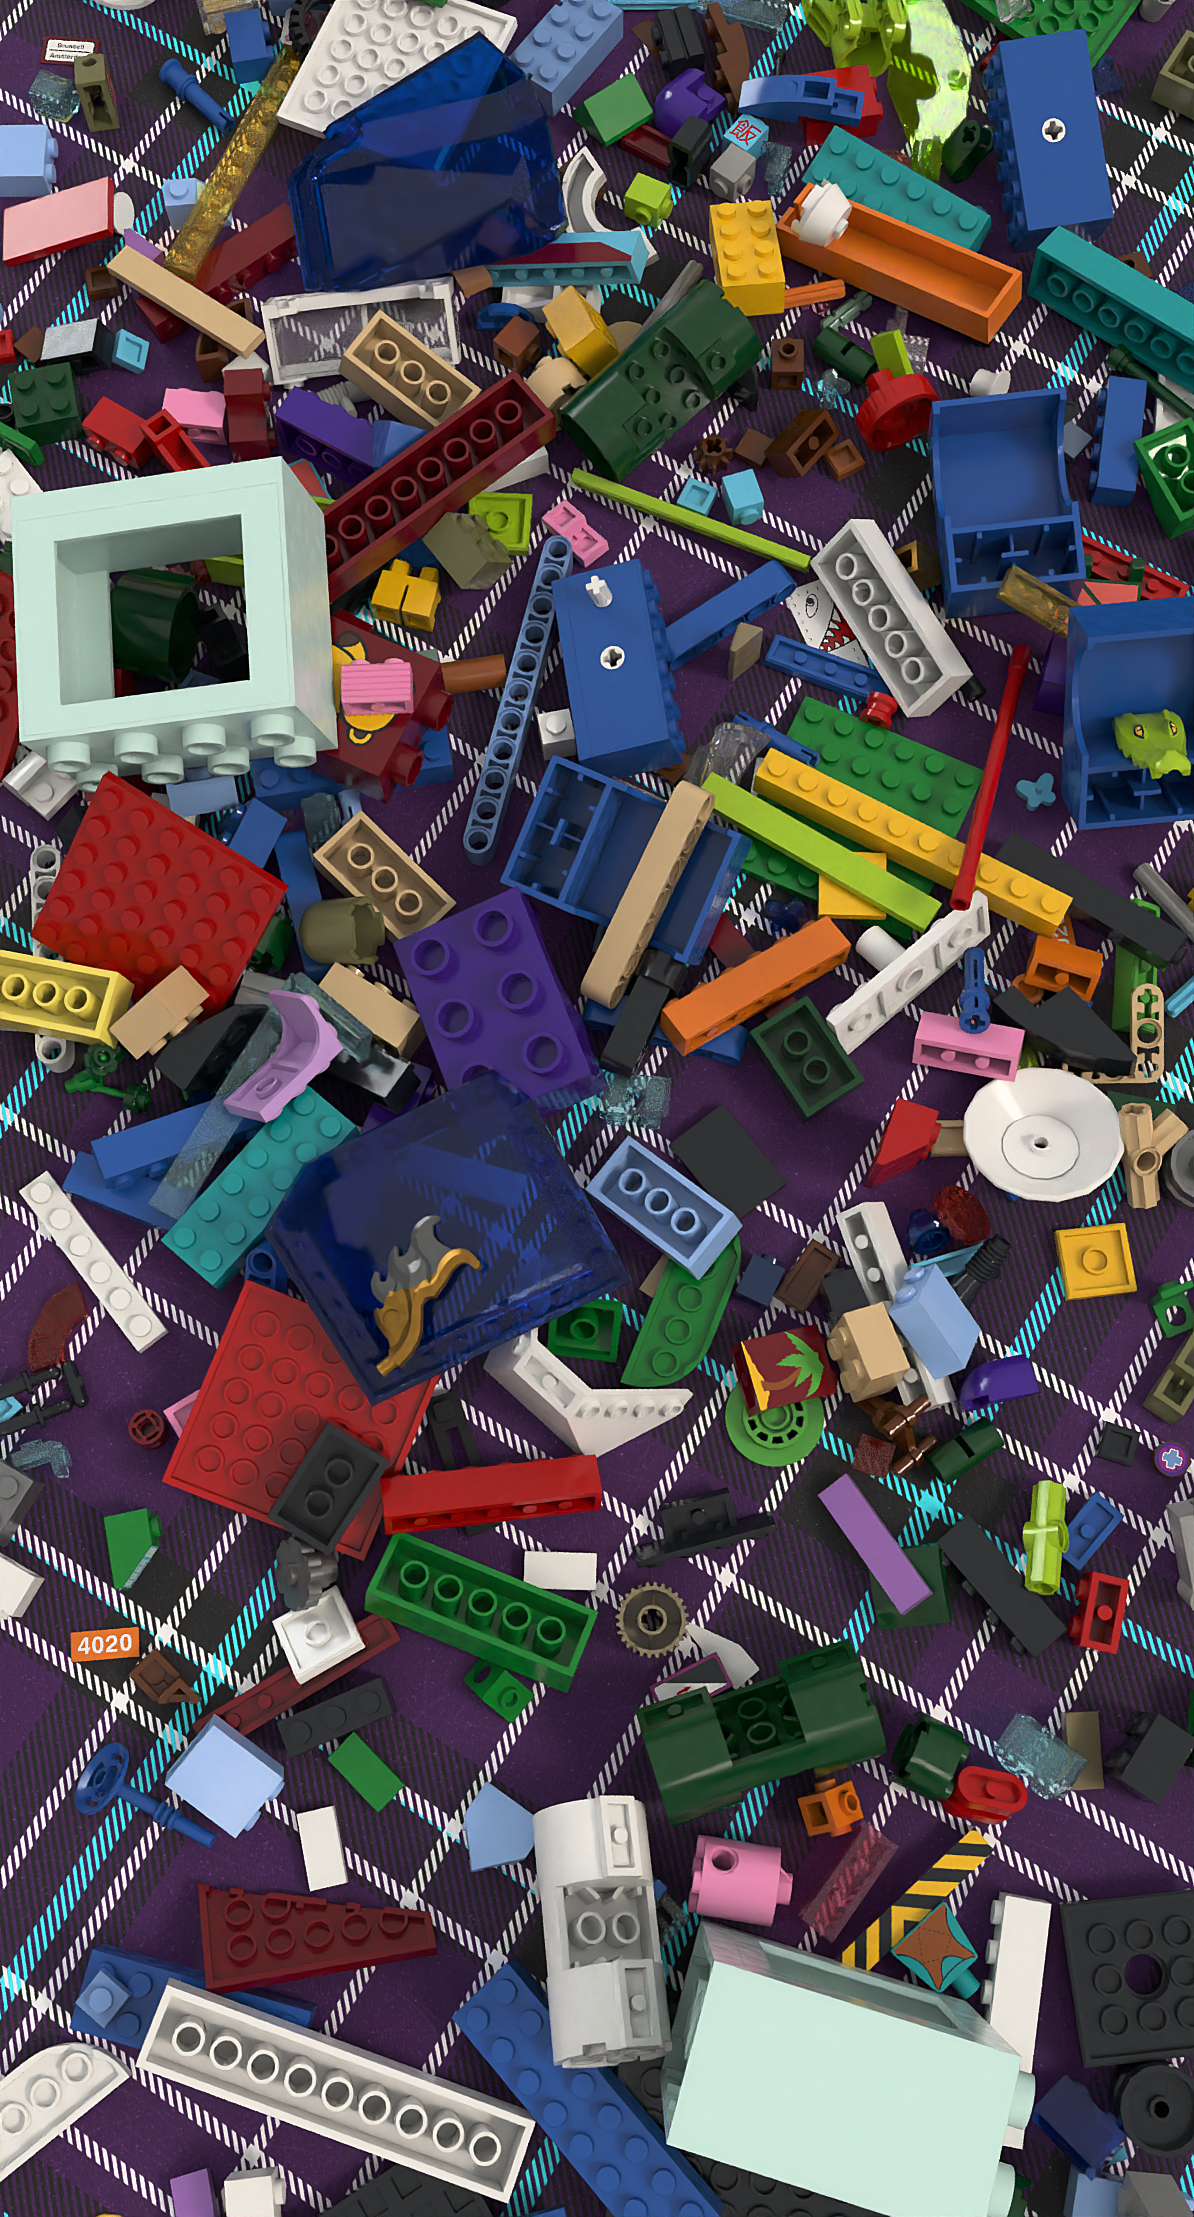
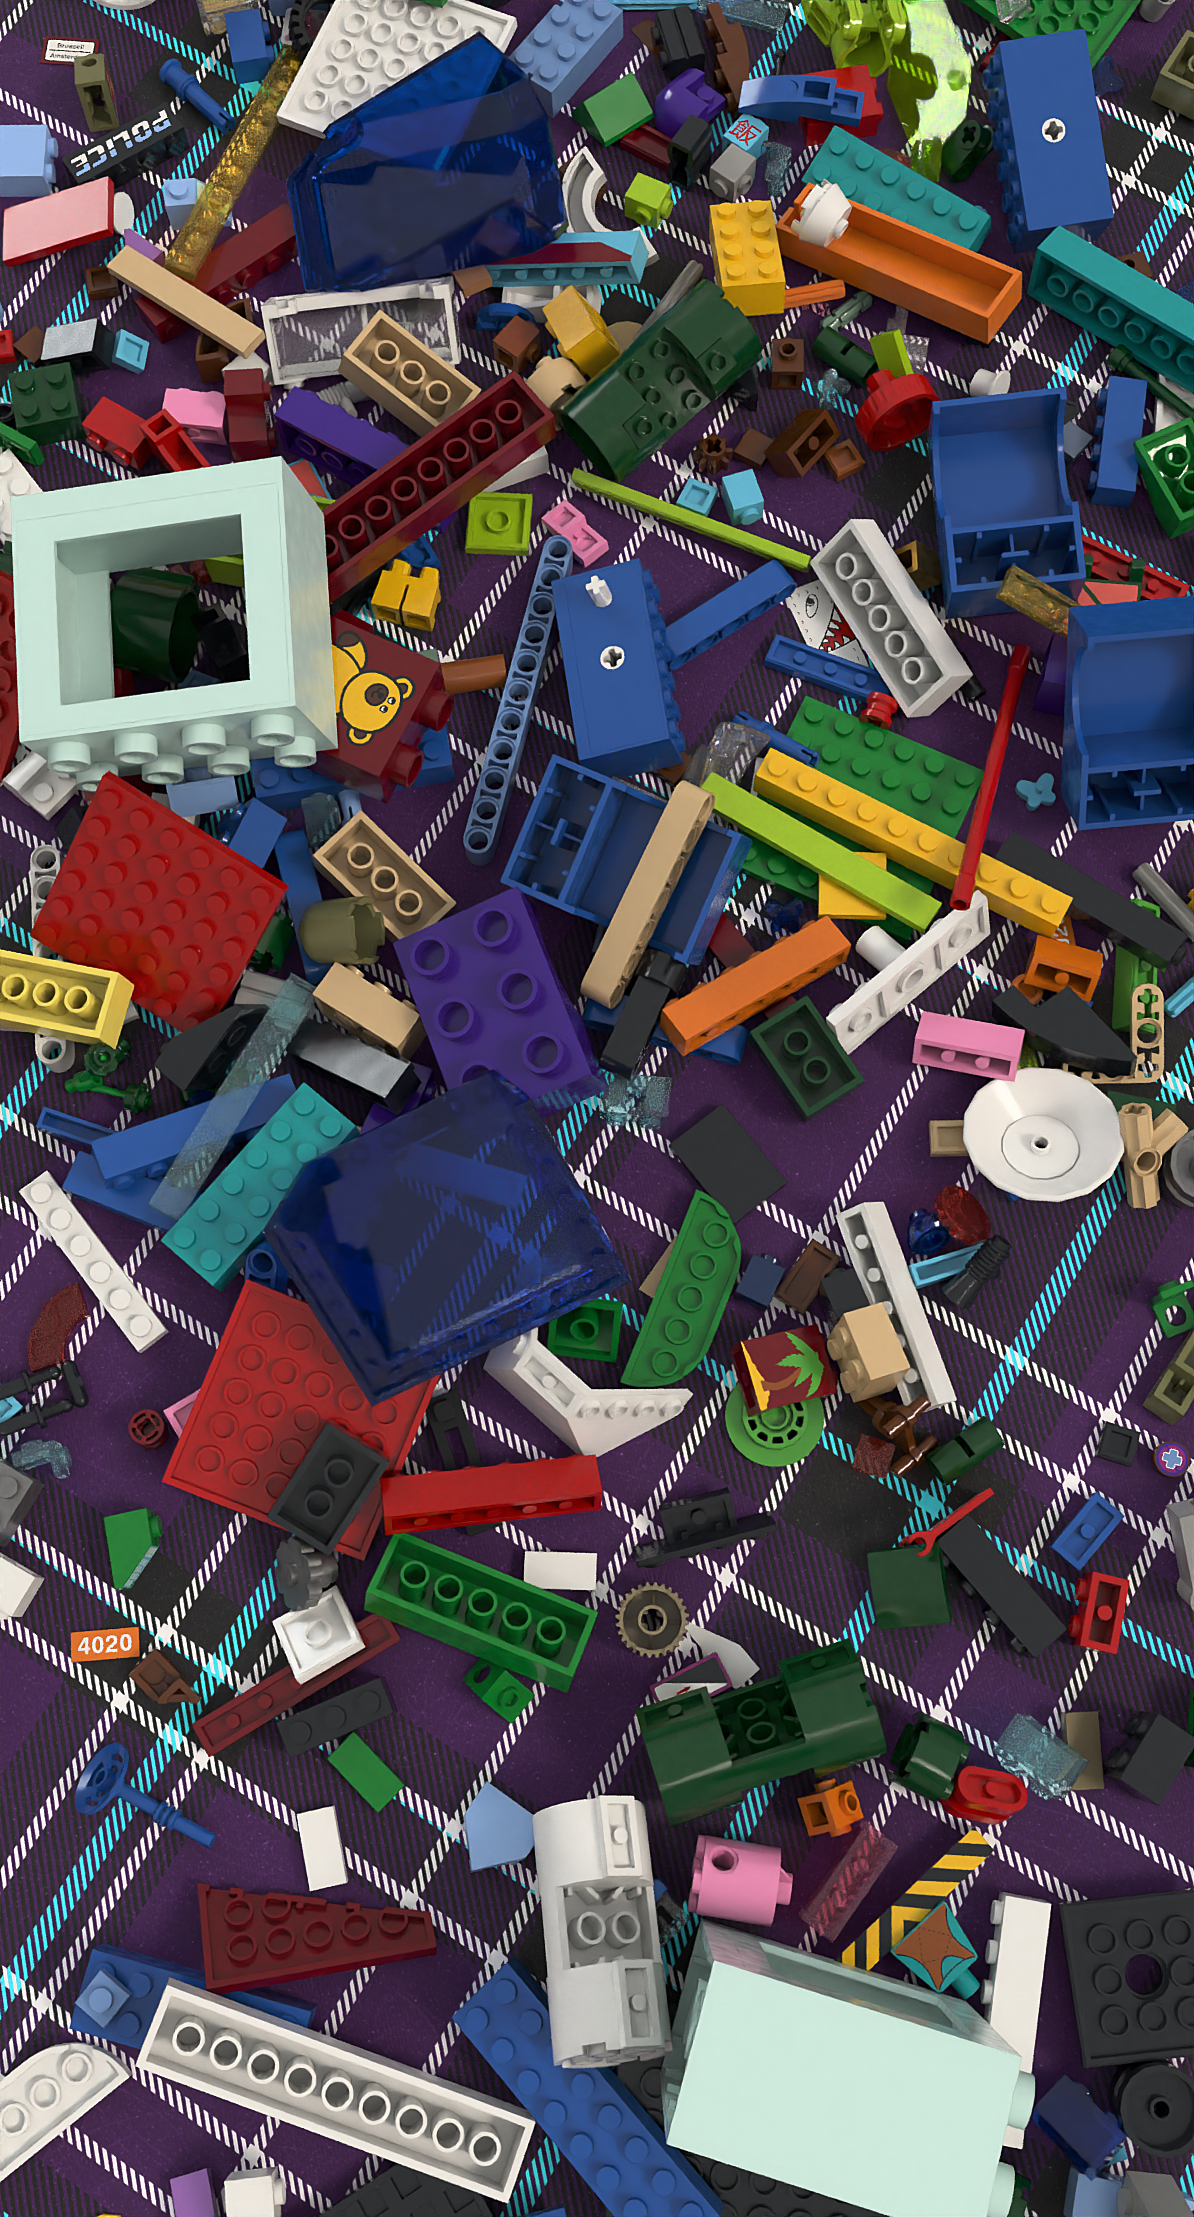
clear light blue brick [28,69,81,125] -> none
tan brick [109,965,210,1060] -> none
light blue brick [165,1714,285,1838] -> none
lavender bracket [223,989,344,1123] -> none
clear light blue tile [290,972,373,1061] -> none
bright pink brick [341,658,414,716] -> none
piece [371,1215,483,1377] -> none
blue slope [372,420,430,471] -> none
olive brick [421,512,513,590] -> none
white brick [537,709,576,761] -> none
light blue brick [585,1135,743,1280] -> none
dark tan slope [727,622,763,682] -> none
medium lavender tile [818,1474,933,1615] -> none
red slope [865,1098,942,1189] -> none
light blue brick [888,1263,981,1380] -> none
dark purple brick [955,1354,1039,1414] -> none
blue pin [959,947,990,1034] -> none
lime piece [1023,1480,1069,1595] -> none
yellow tile [1054,1223,1137,1301] -> none
lime animal [1111,709,1191,779] -> none
none -> blue piece [36,1107,118,1147]
none -> black brick [61,102,190,189]
none -> red flag [899,1488,995,1557]

